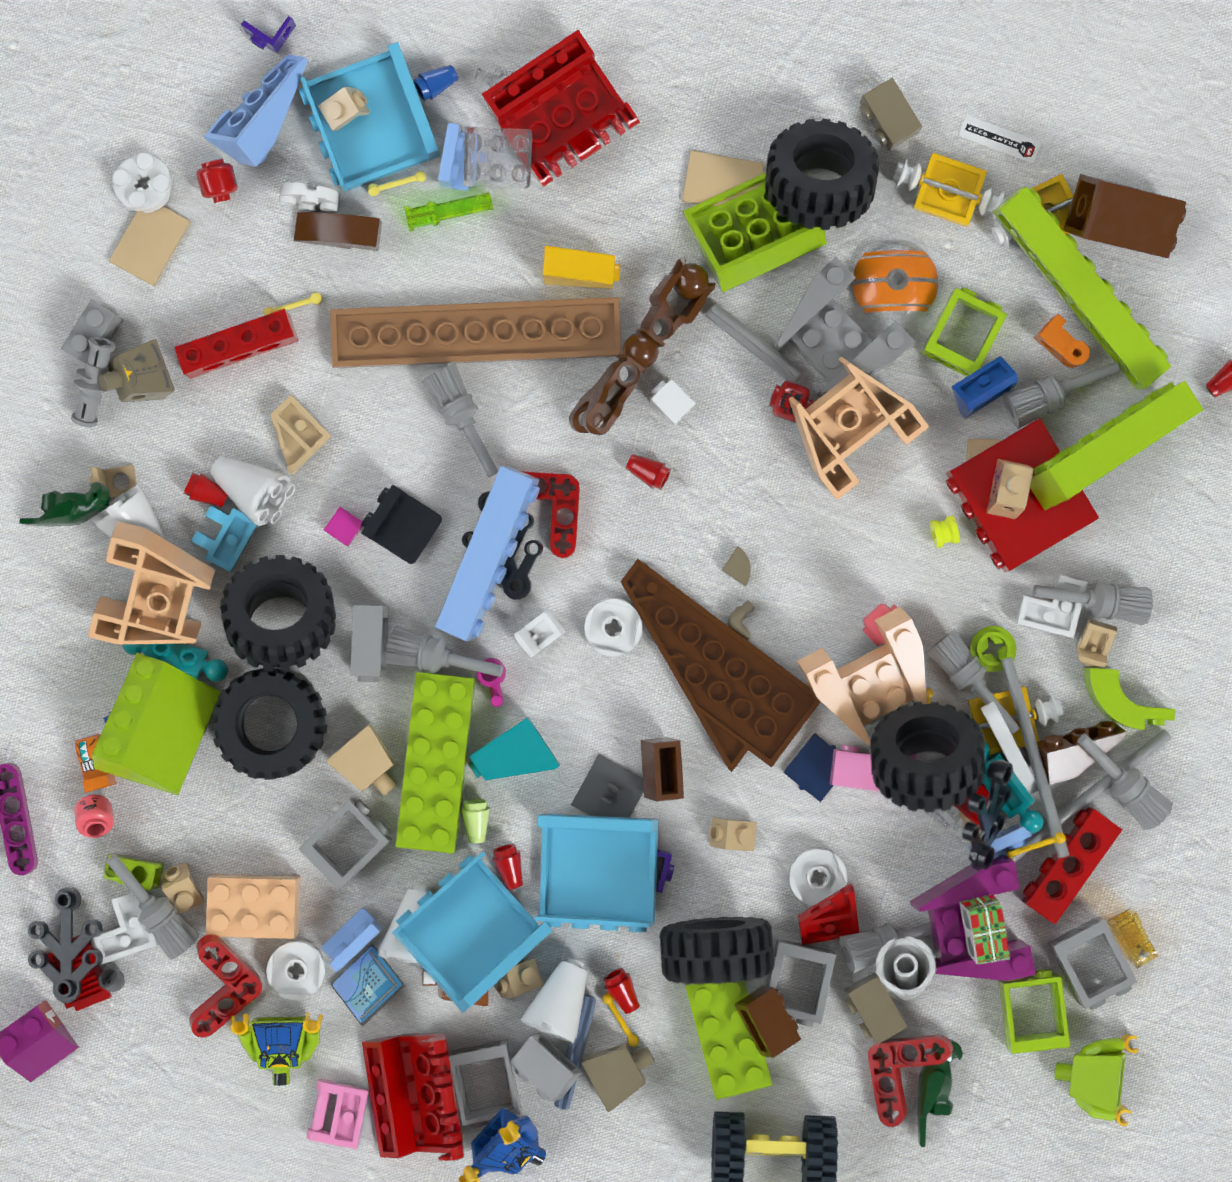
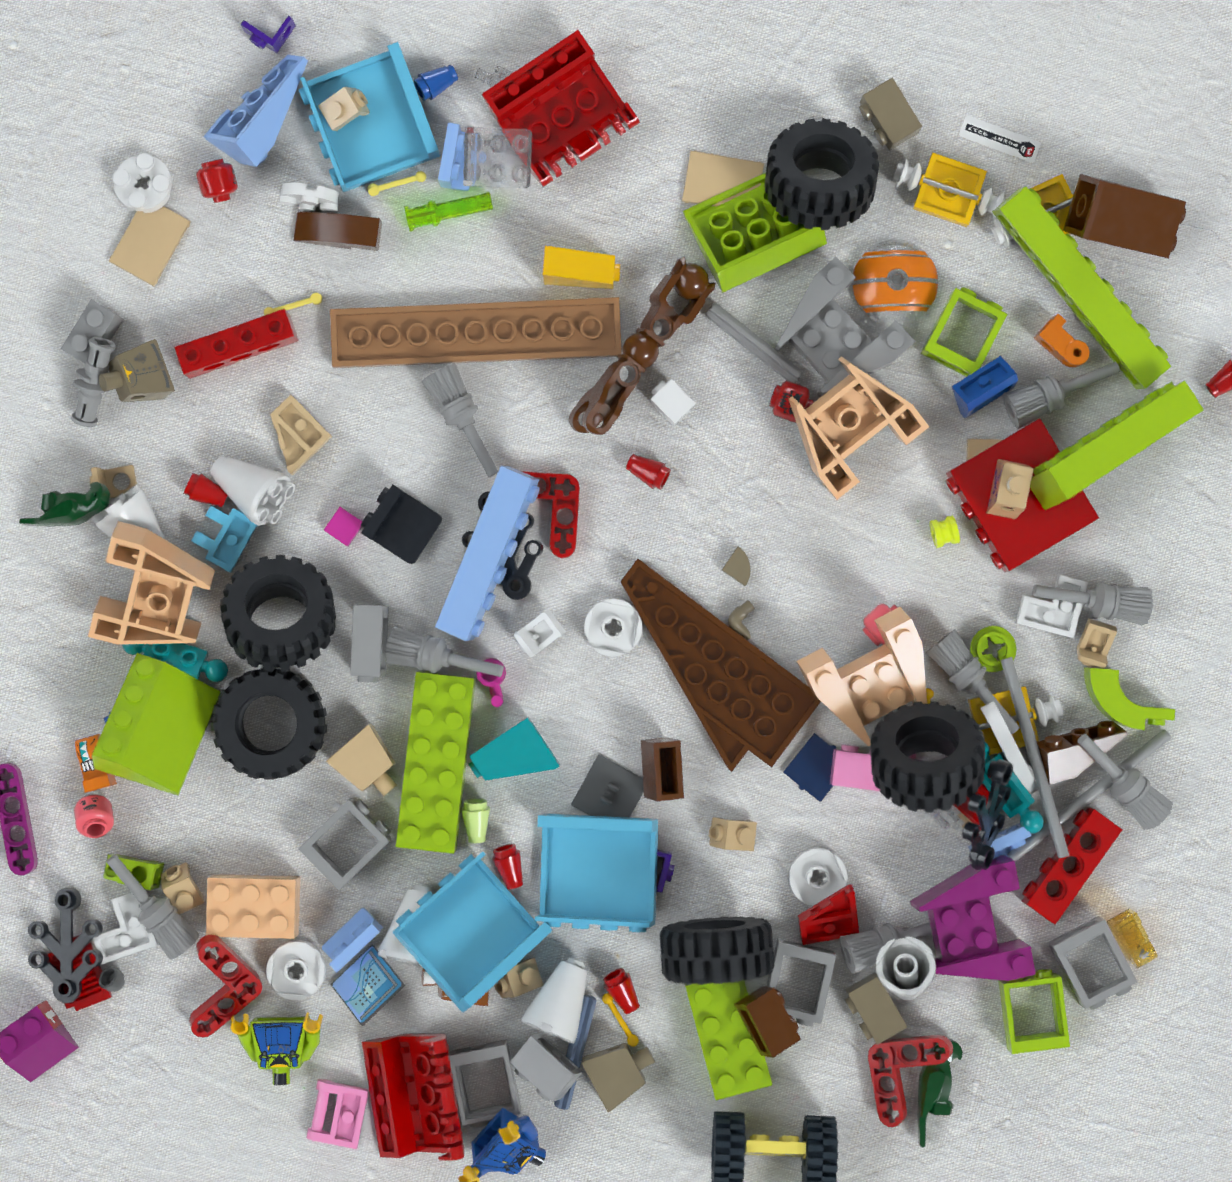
piece [960,894,1010,964] -> none
yellow hinge [1006,832,1066,858] -> none
lime torso [1055,1034,1139,1126] -> none

